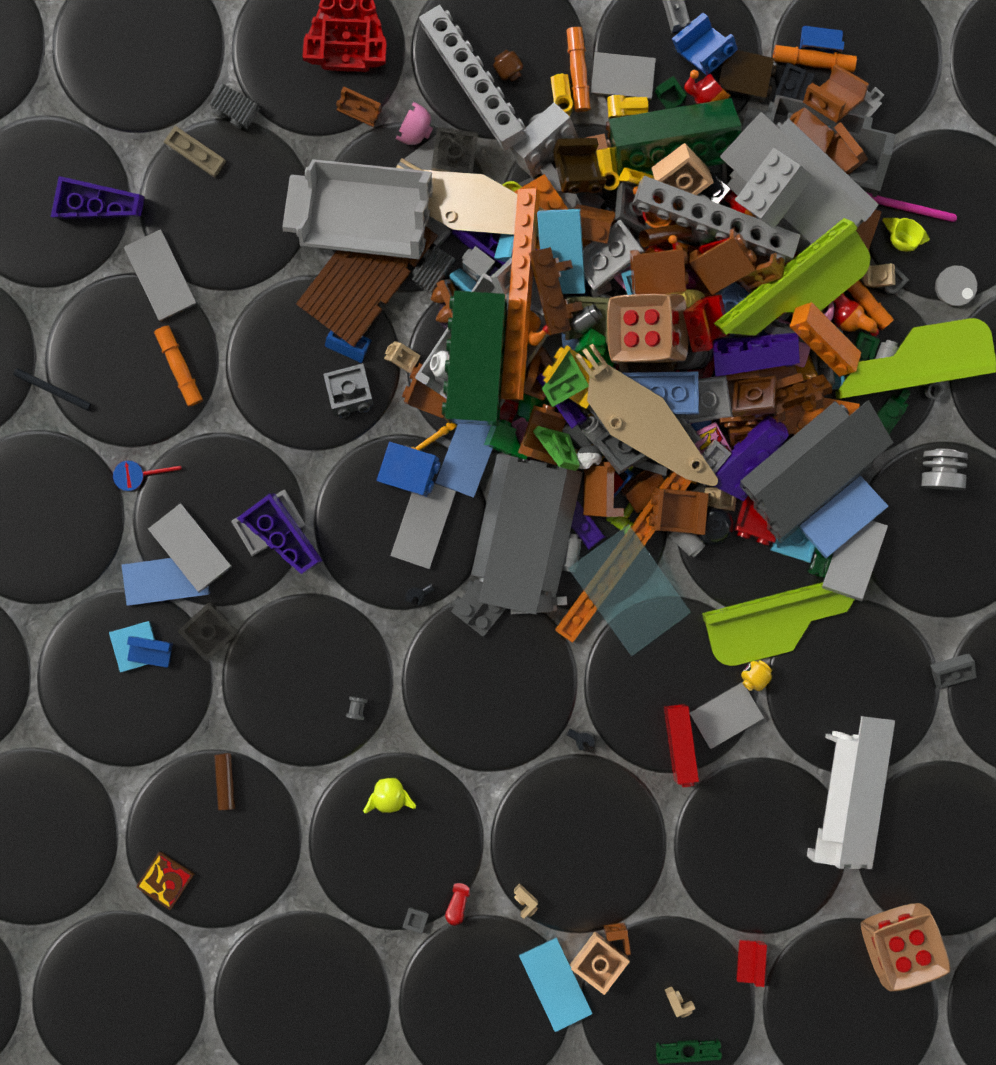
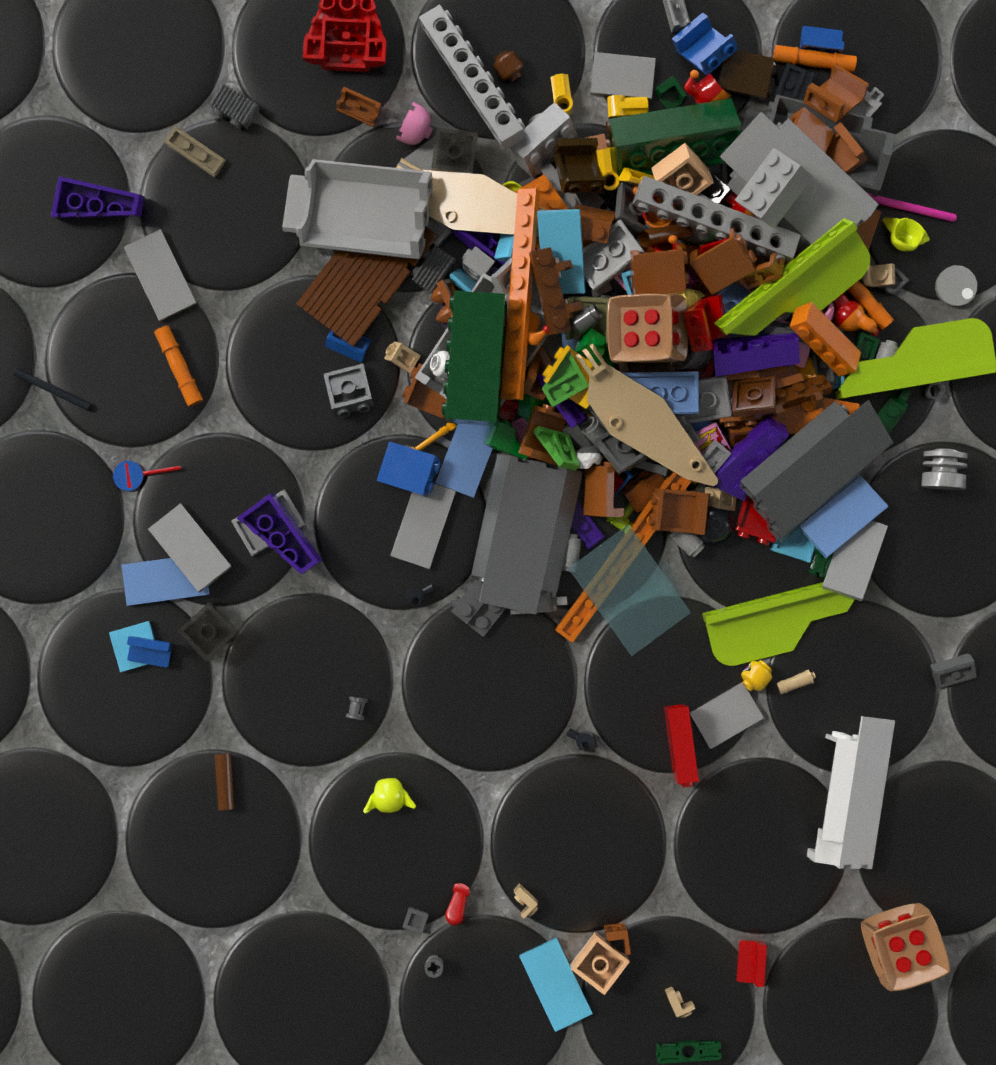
tile [136,851,194,910] -> none
orange piece [566,27,591,112] -> none
none -> dark grey bush [425,955,444,978]
none -> tan piece [776,670,816,694]

